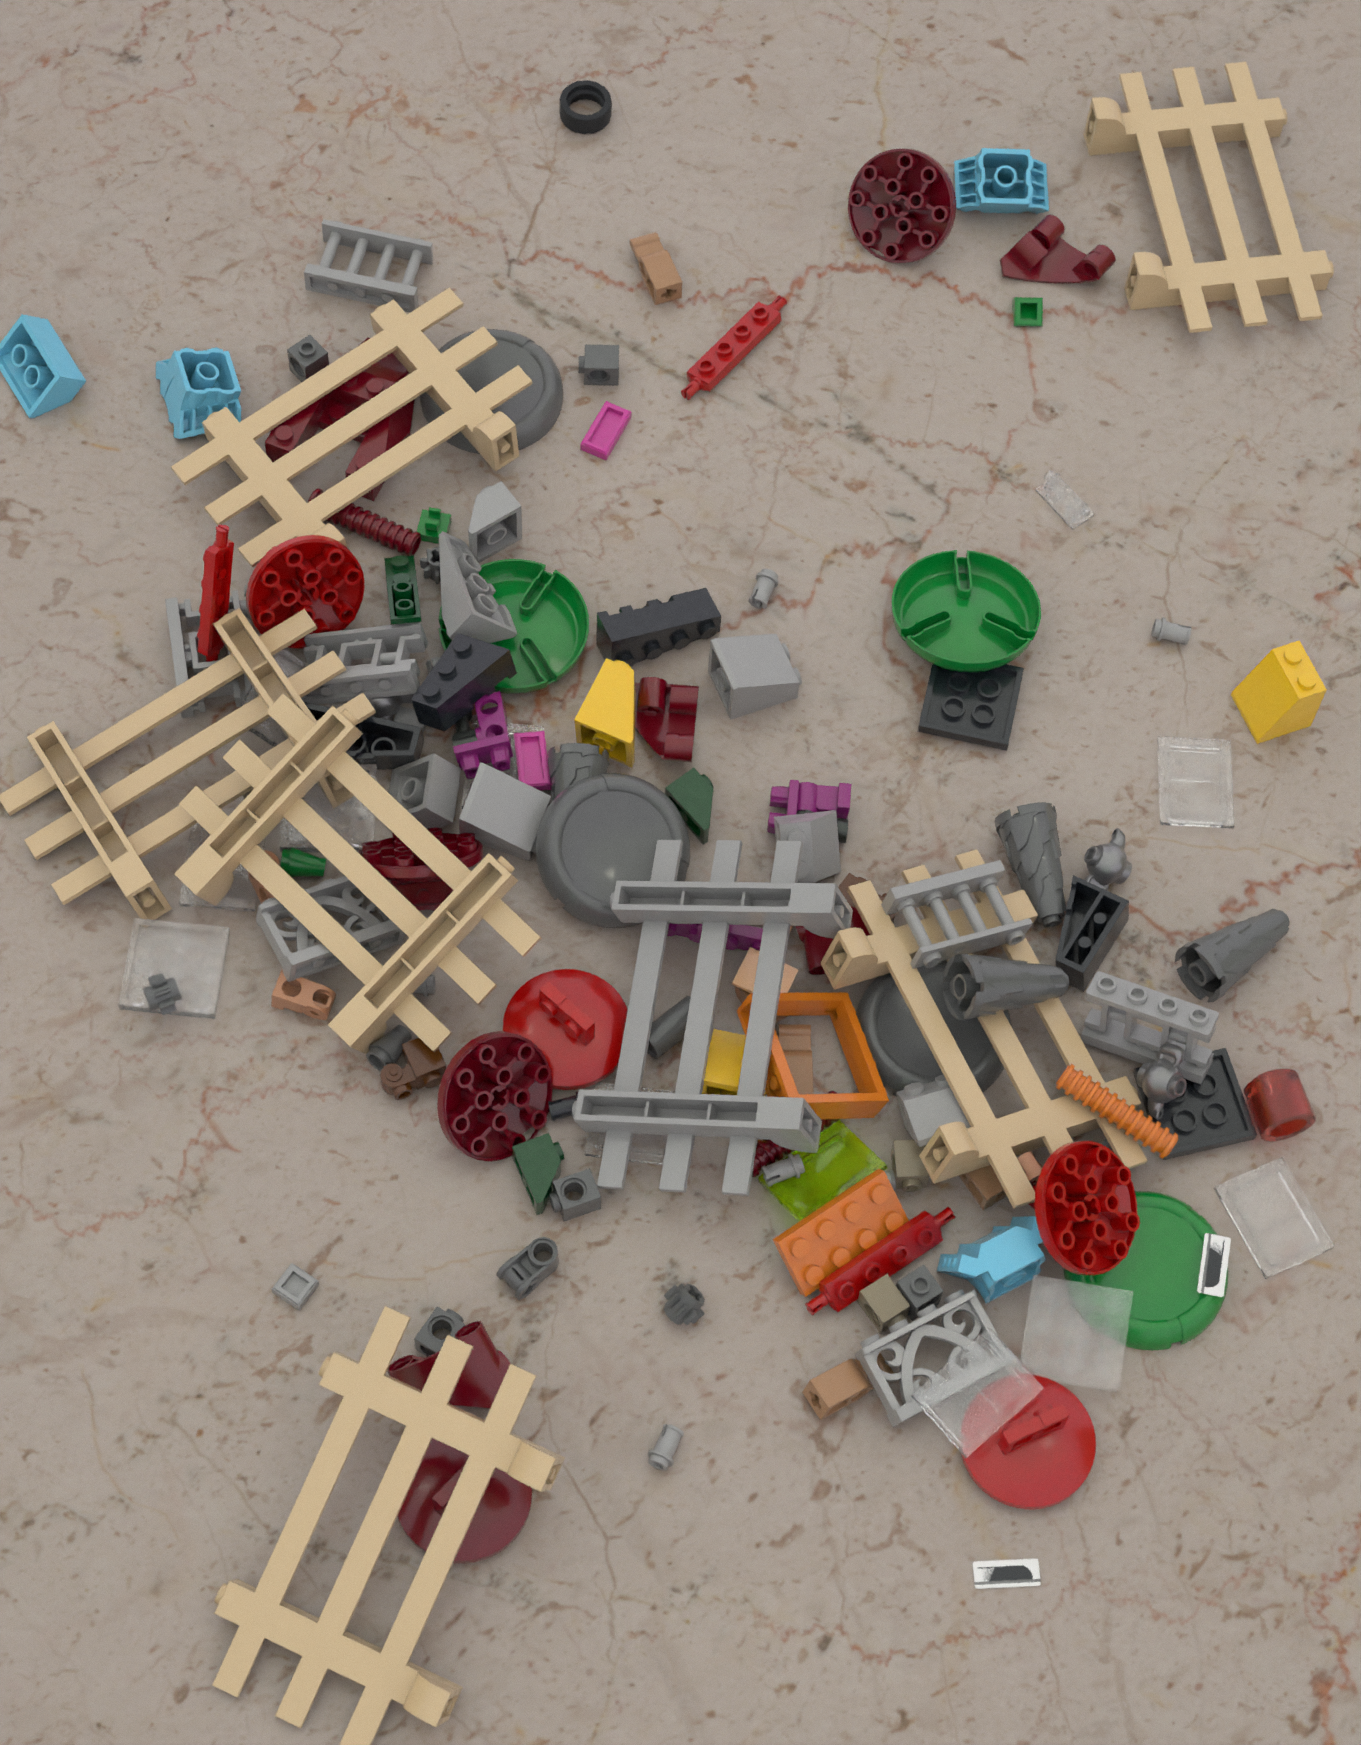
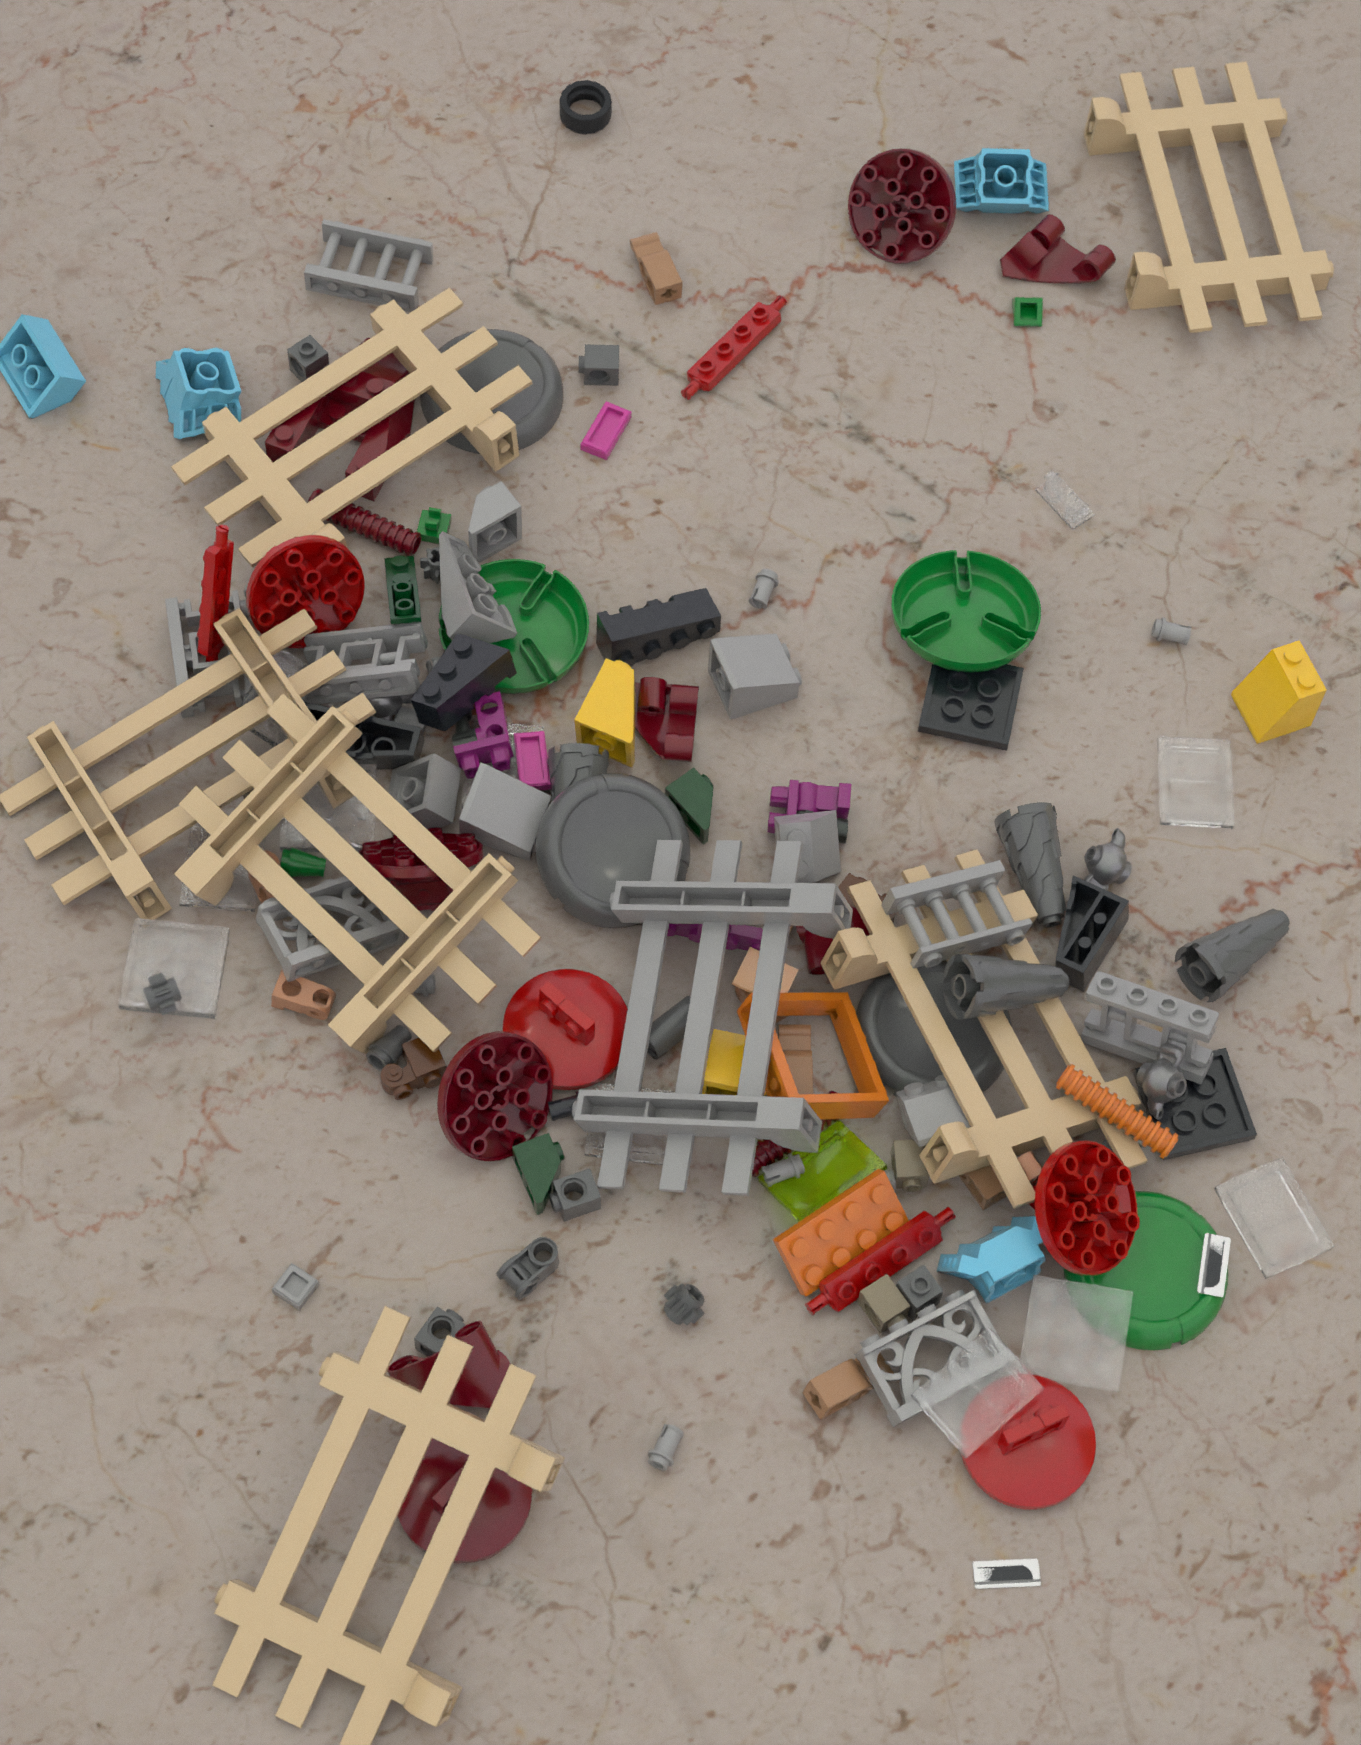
clear red piece [1243,1069,1316,1142] -> none

